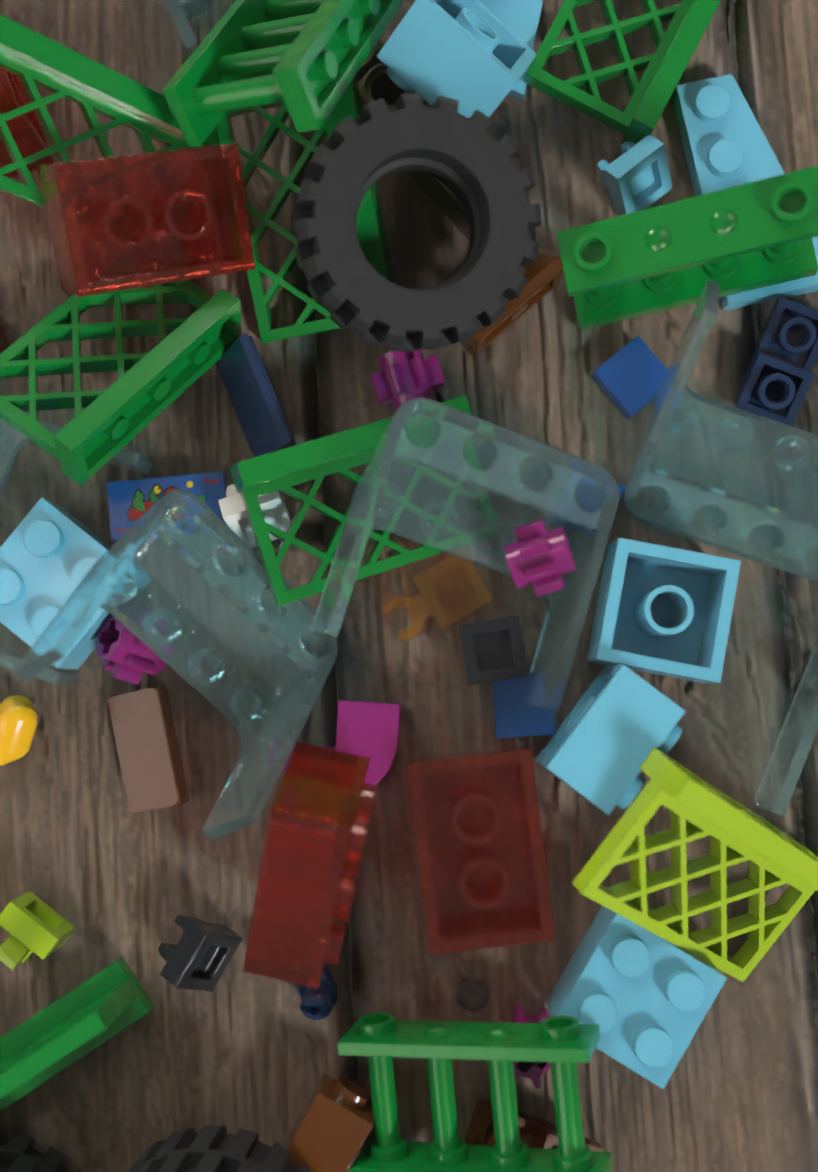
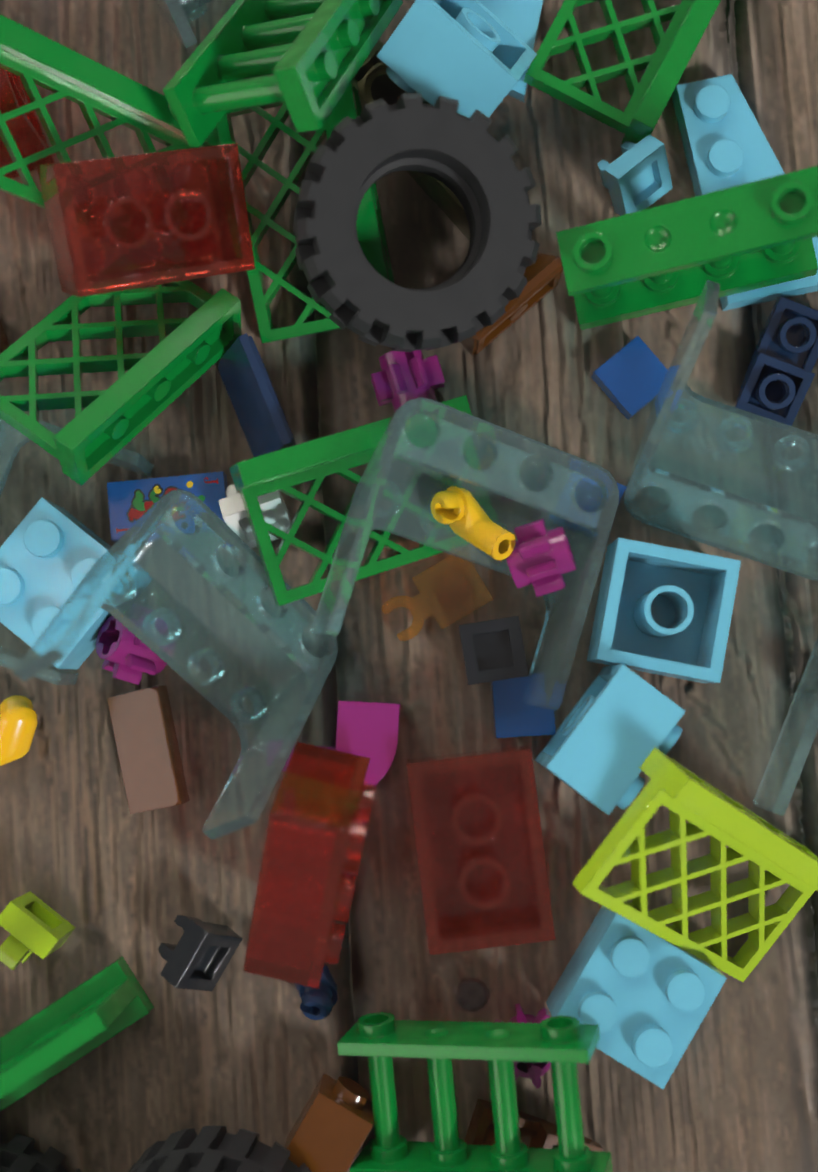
none -> yellow arm [431,486,516,561]

